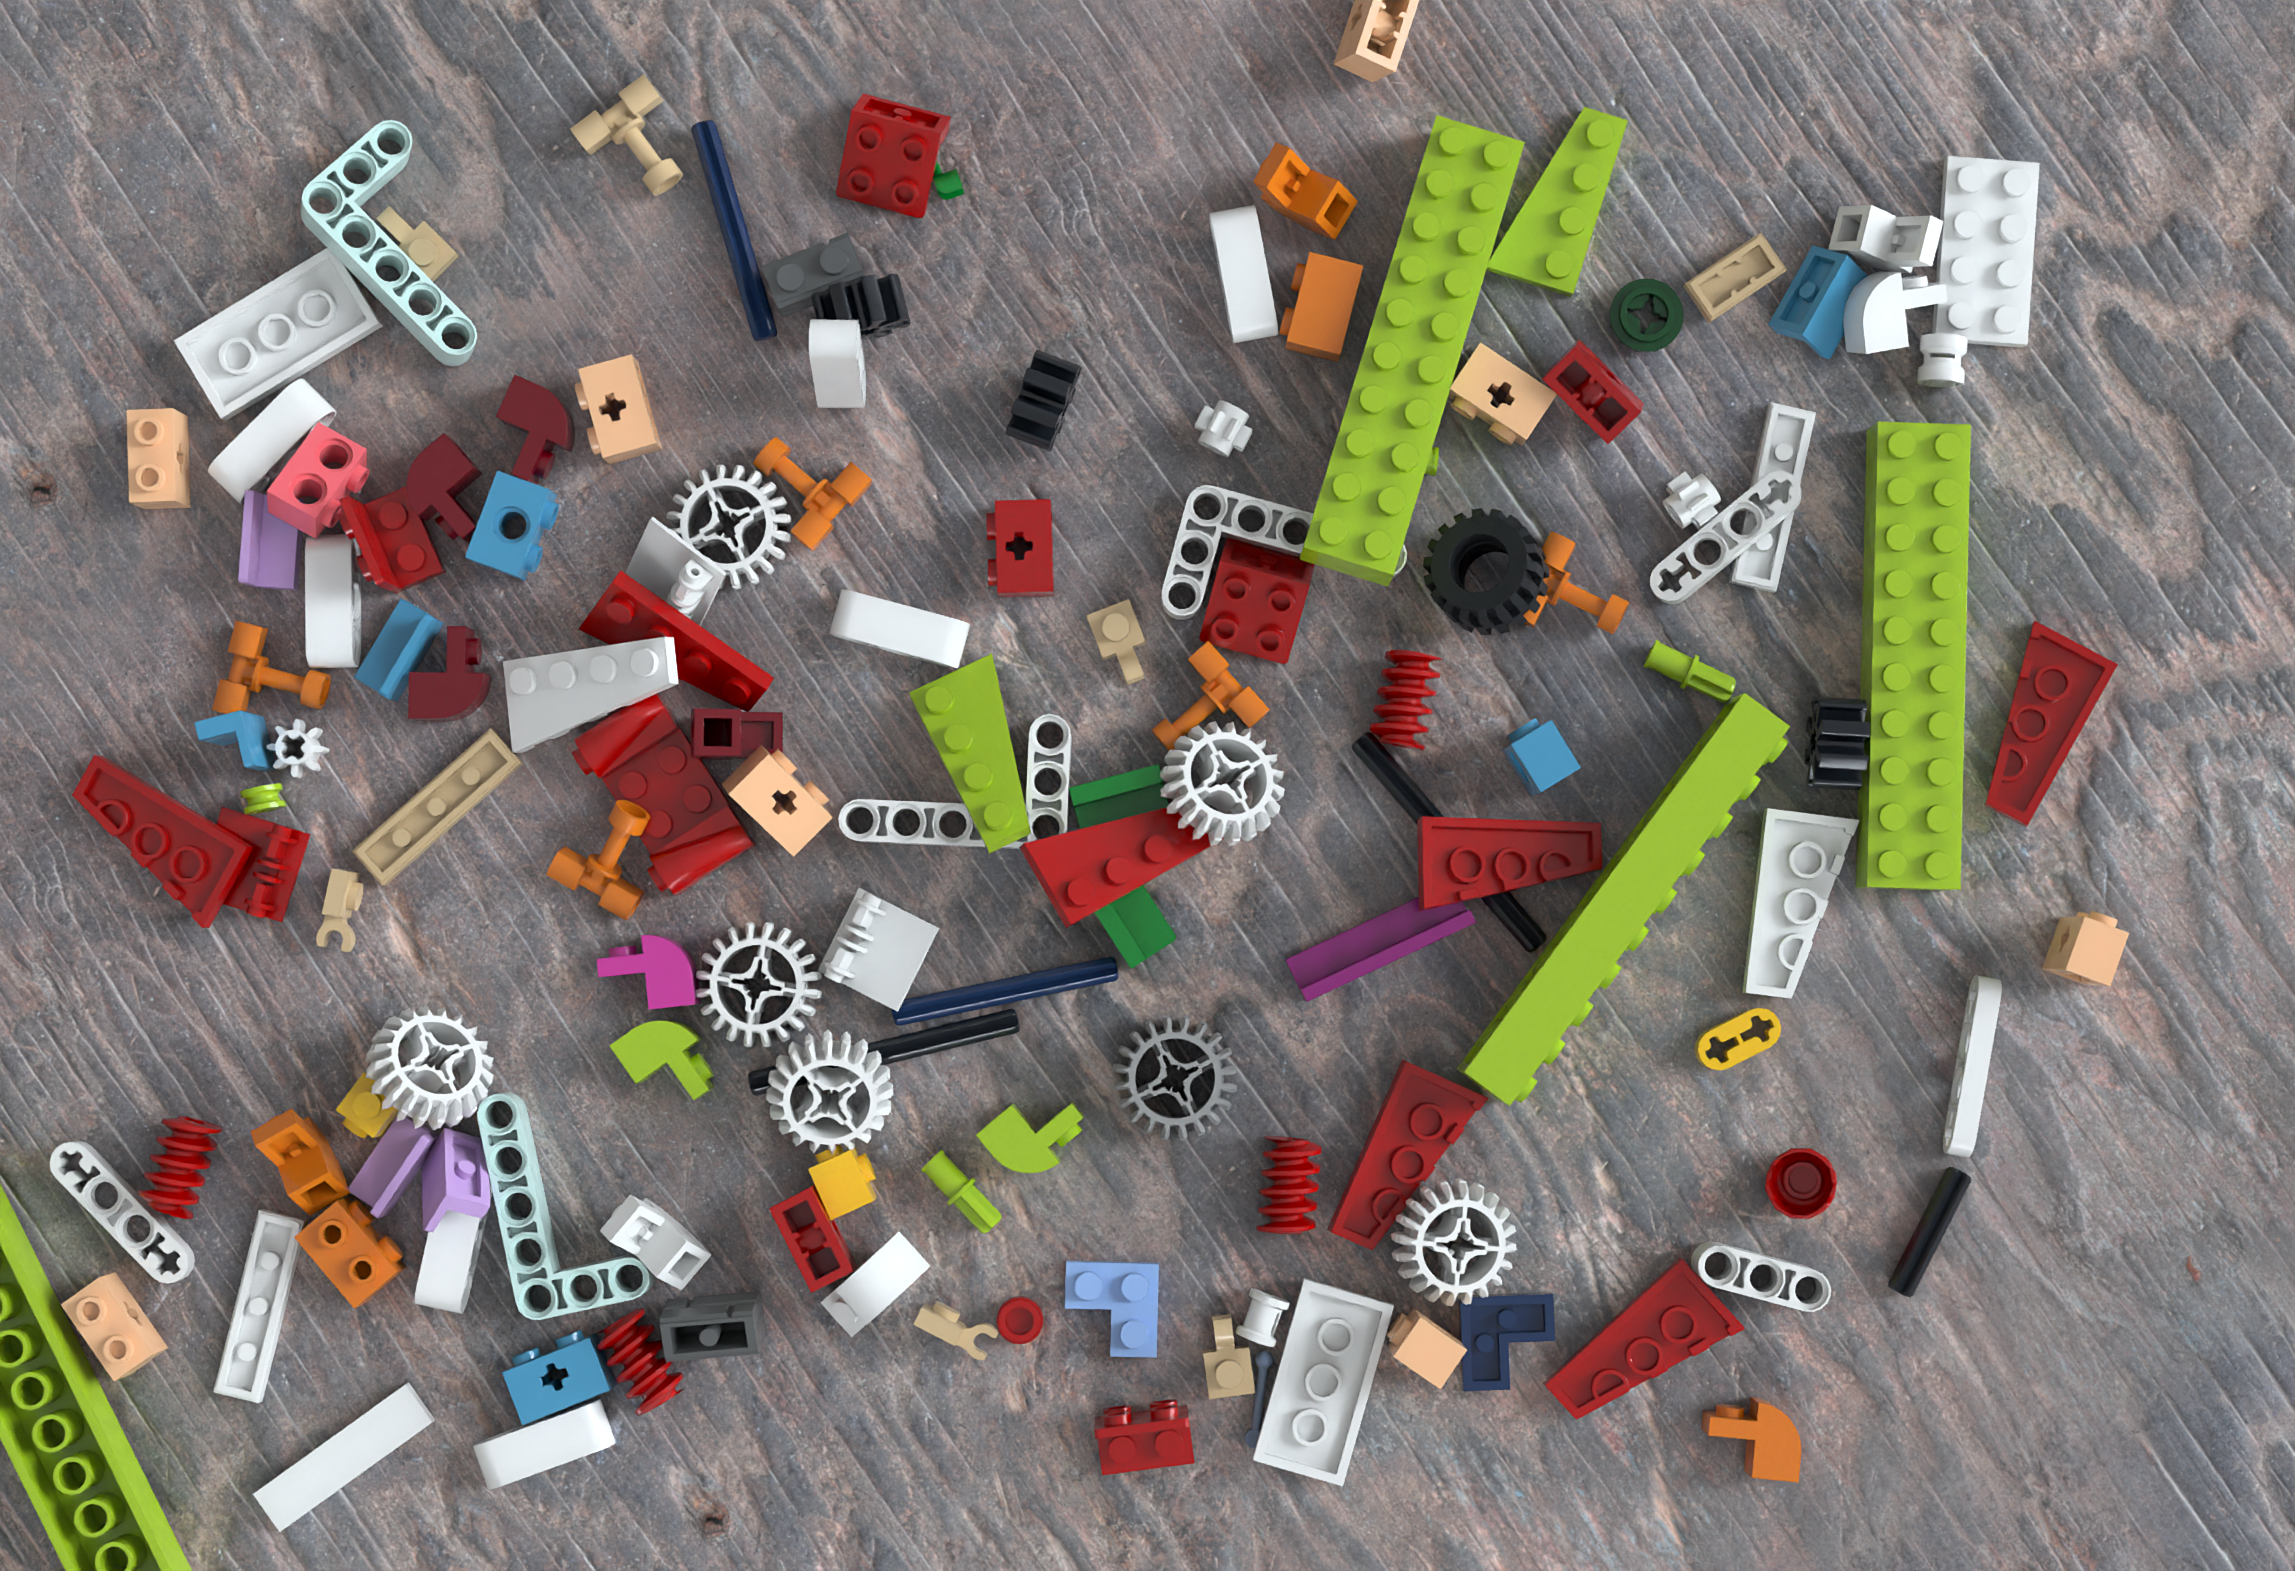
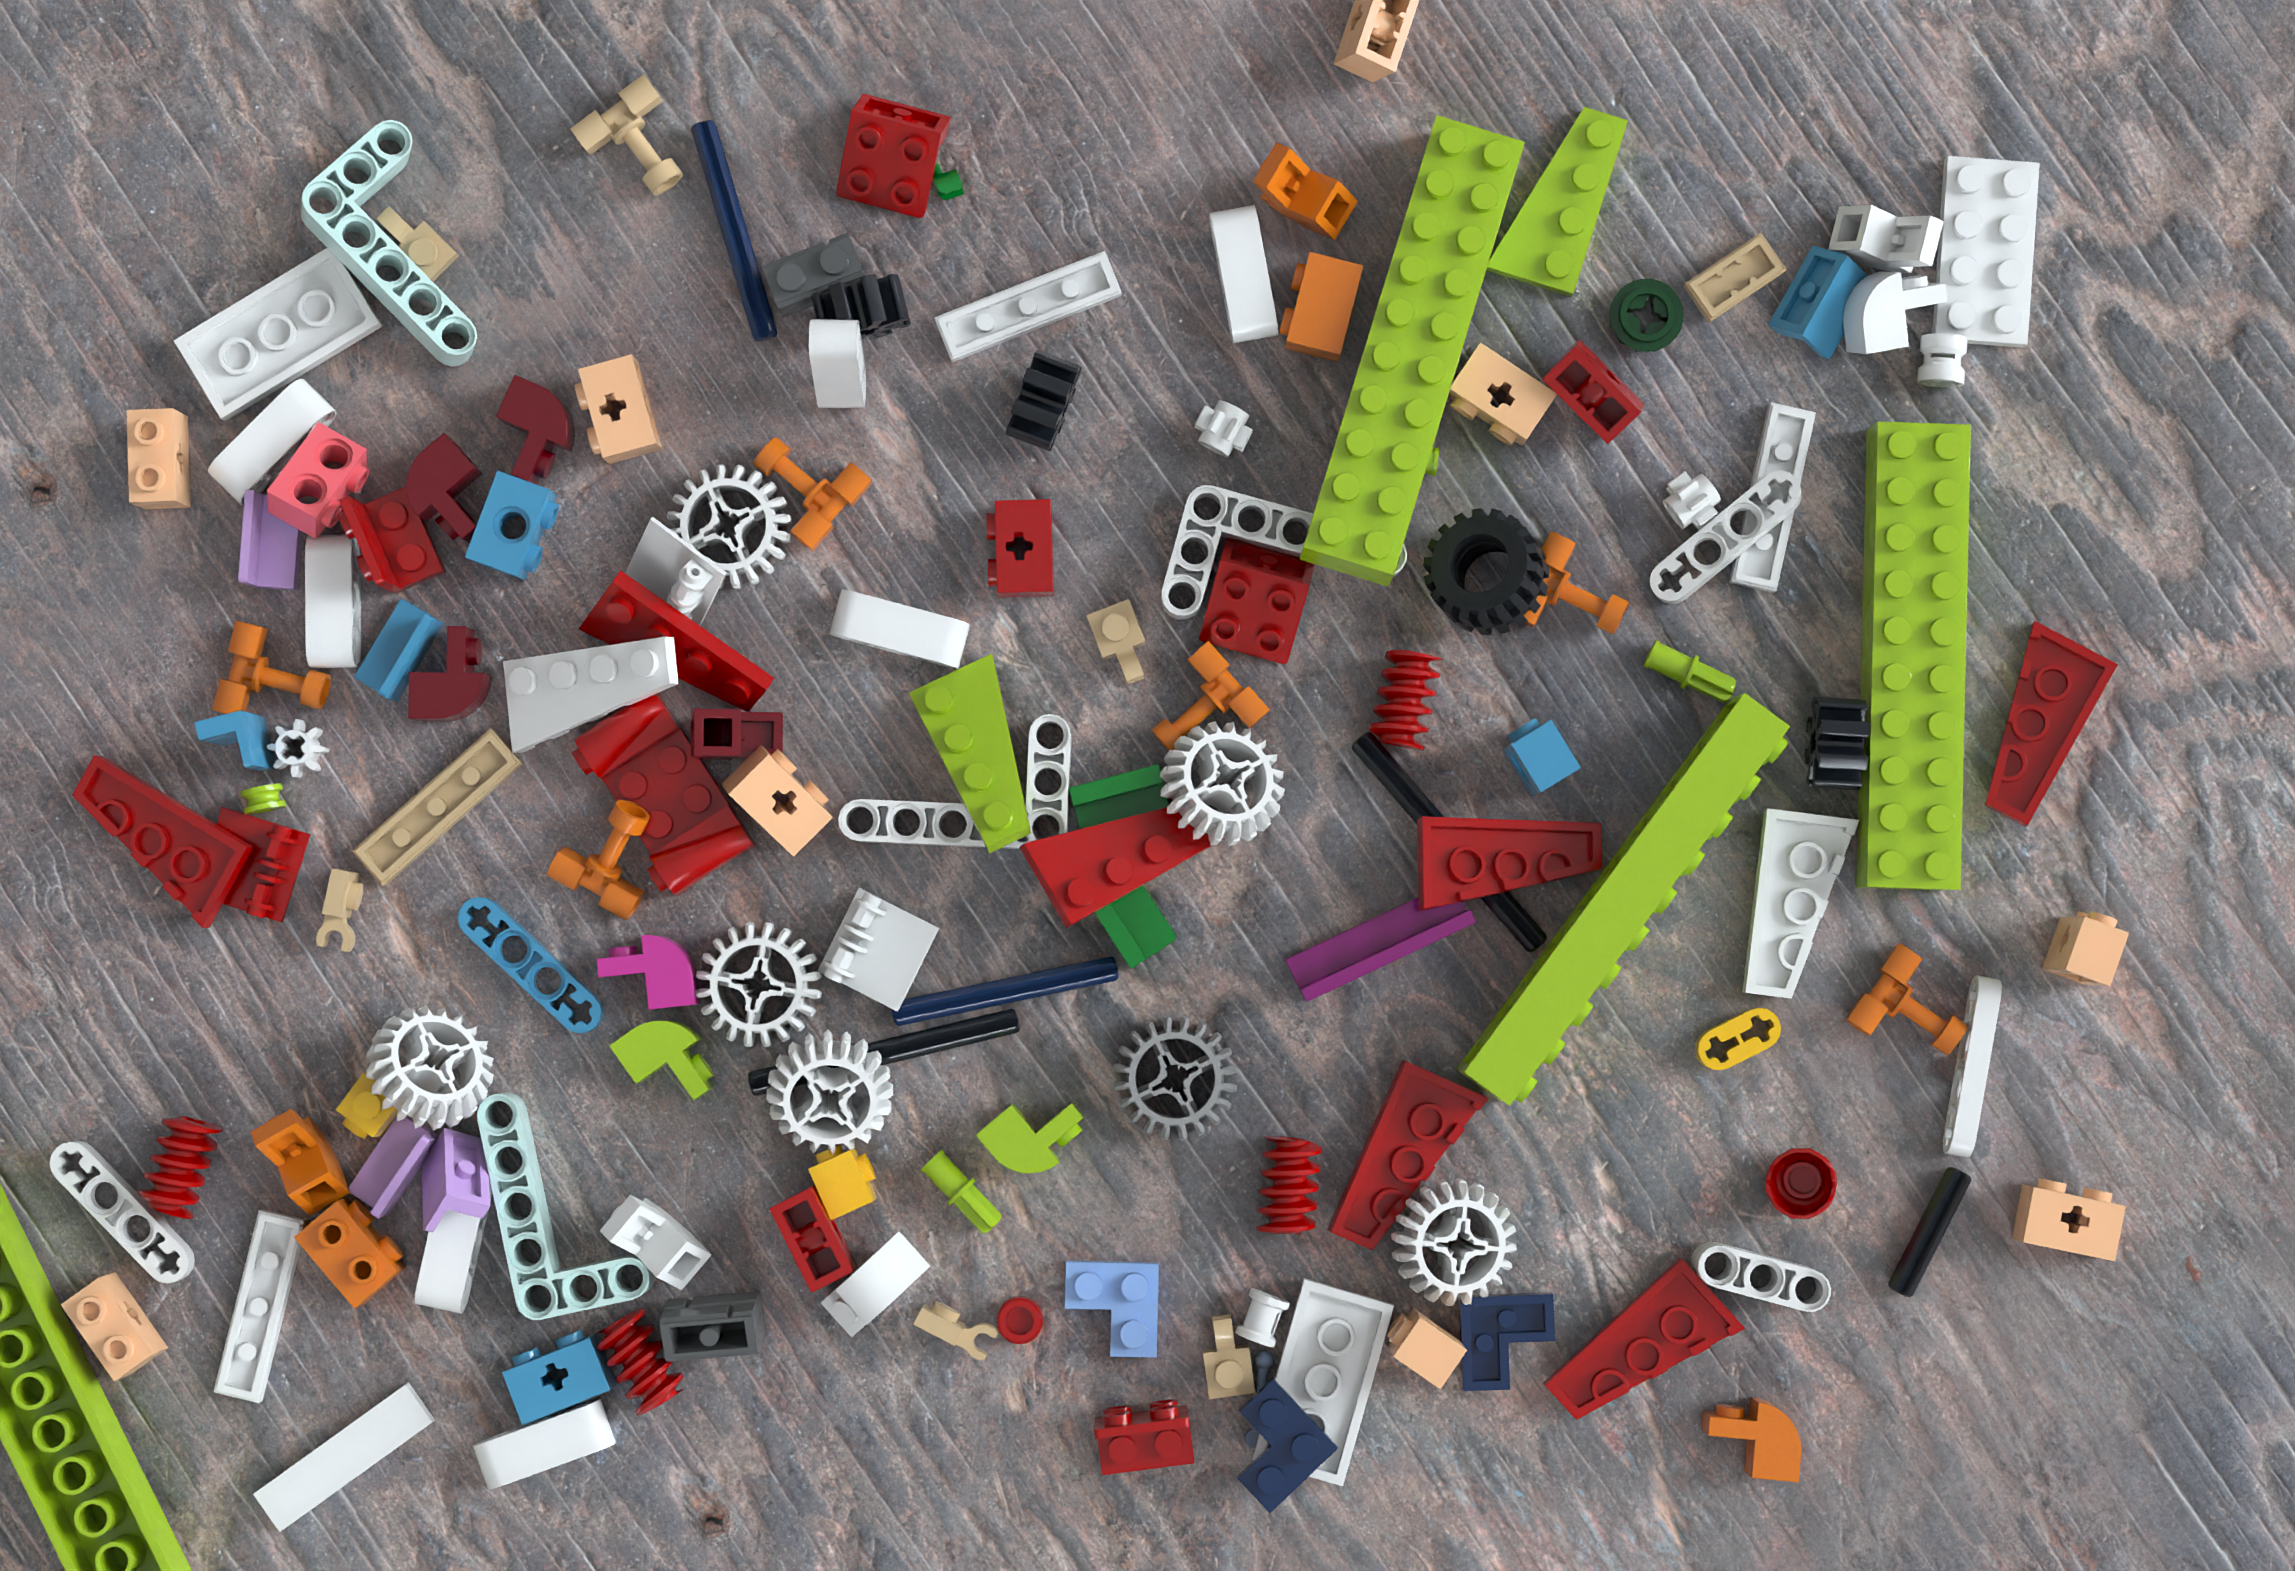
none -> dark azure beam [458,897,605,1033]
none -> white tile [934,251,1122,362]
none -> dark blue plate [1237,1378,1338,1513]
none -> orange bar [1844,943,1968,1055]
none -> light nougat brick [2012,1178,2126,1261]

